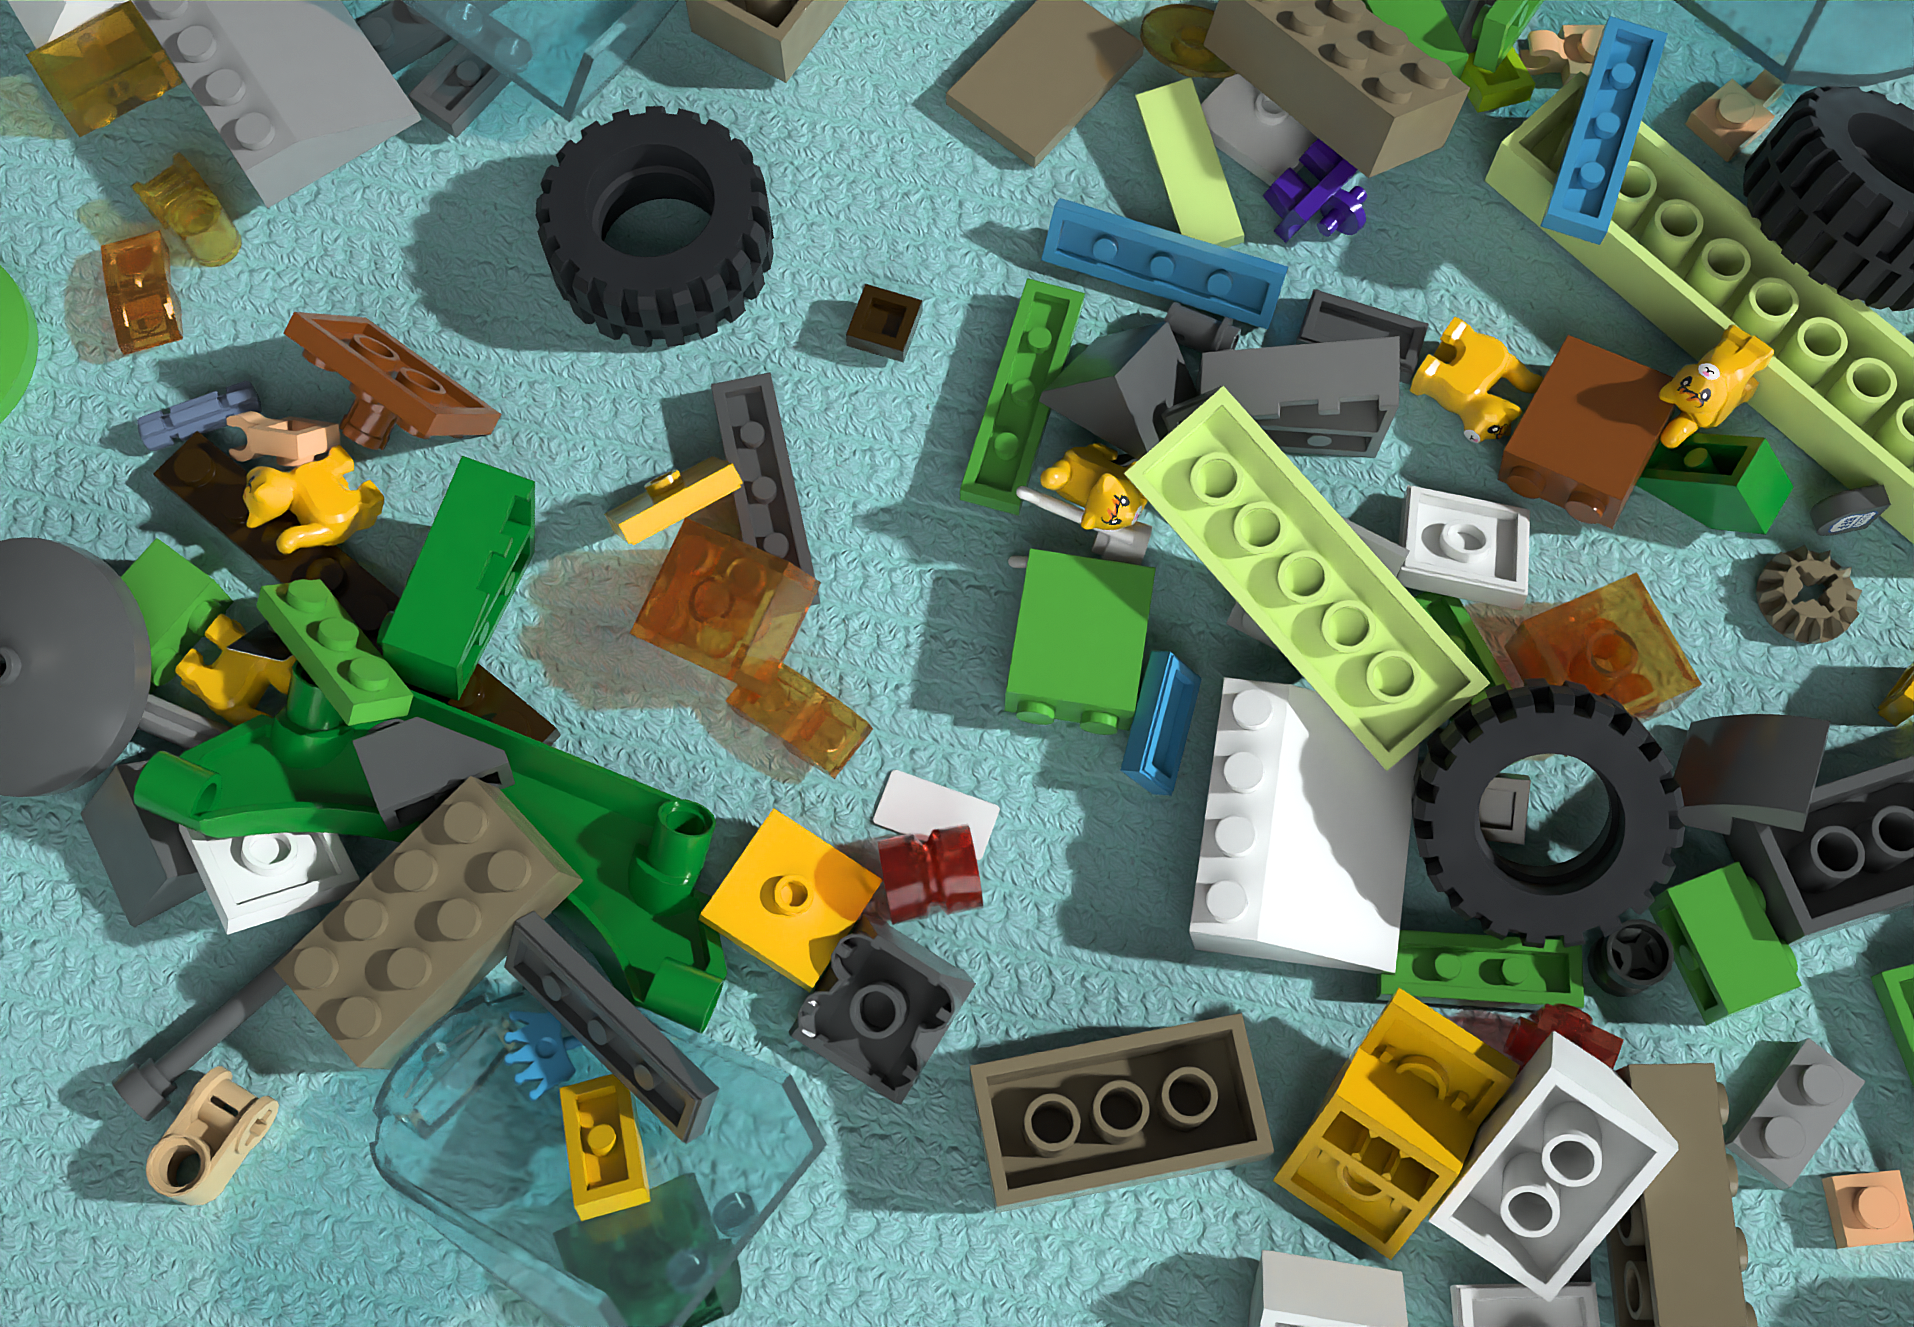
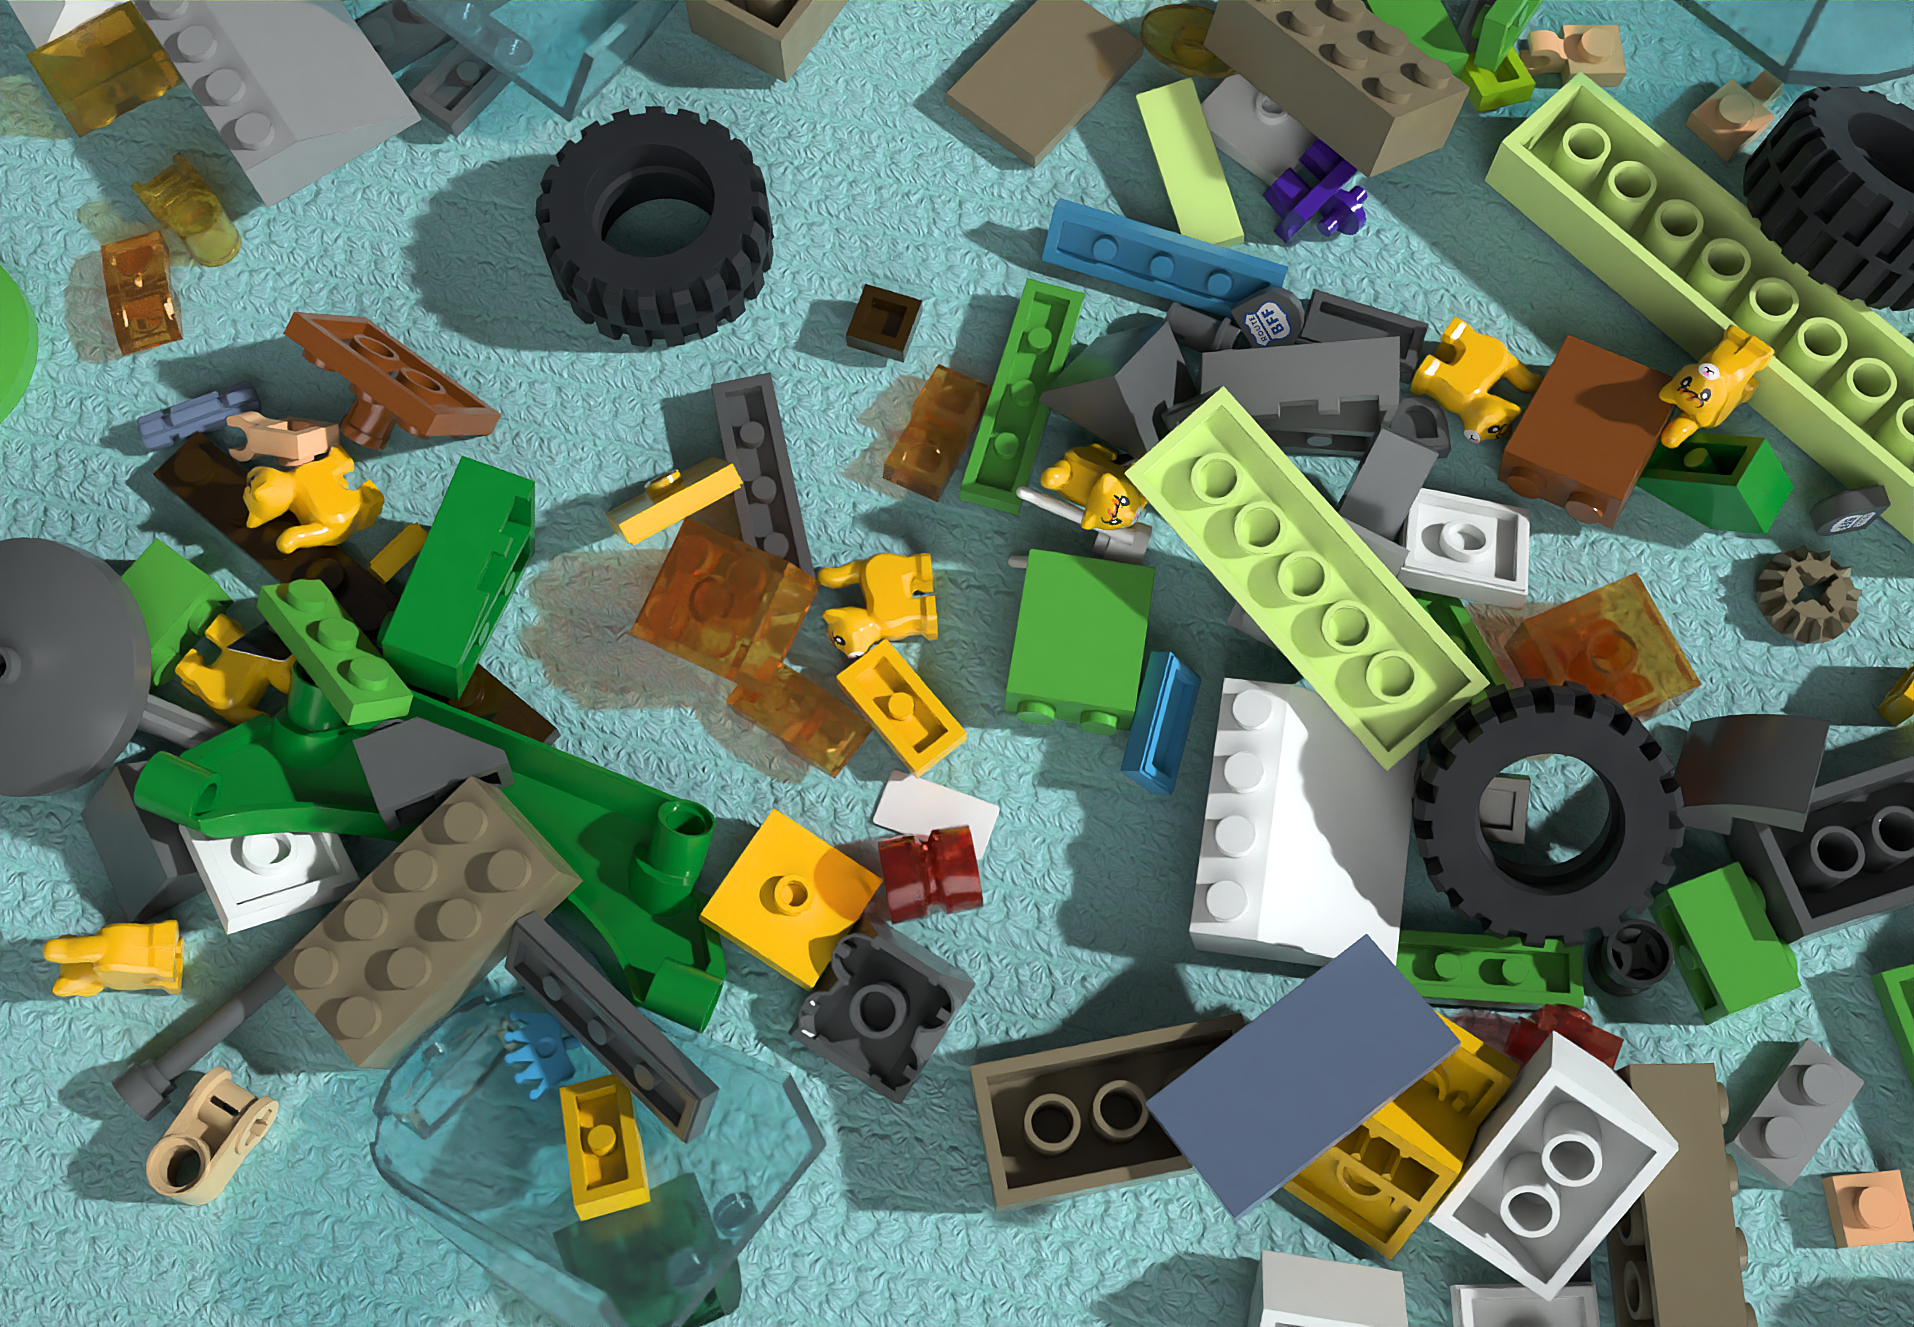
dark azure plate [1541,16,1668,245] -> none
none -> yellow animal [42,920,185,997]
none -> yellow tile [366,522,428,584]
none -> yellow animal [817,553,938,660]
none -> yellow plate [836,638,967,779]
none -> clear orange slope [882,364,992,502]
none -> sand blue tile [1145,934,1461,1223]
none -> tile [1230,287,1305,348]
none -> tile [1335,424,1439,542]
none -> dark grey tile [1389,395,1451,459]

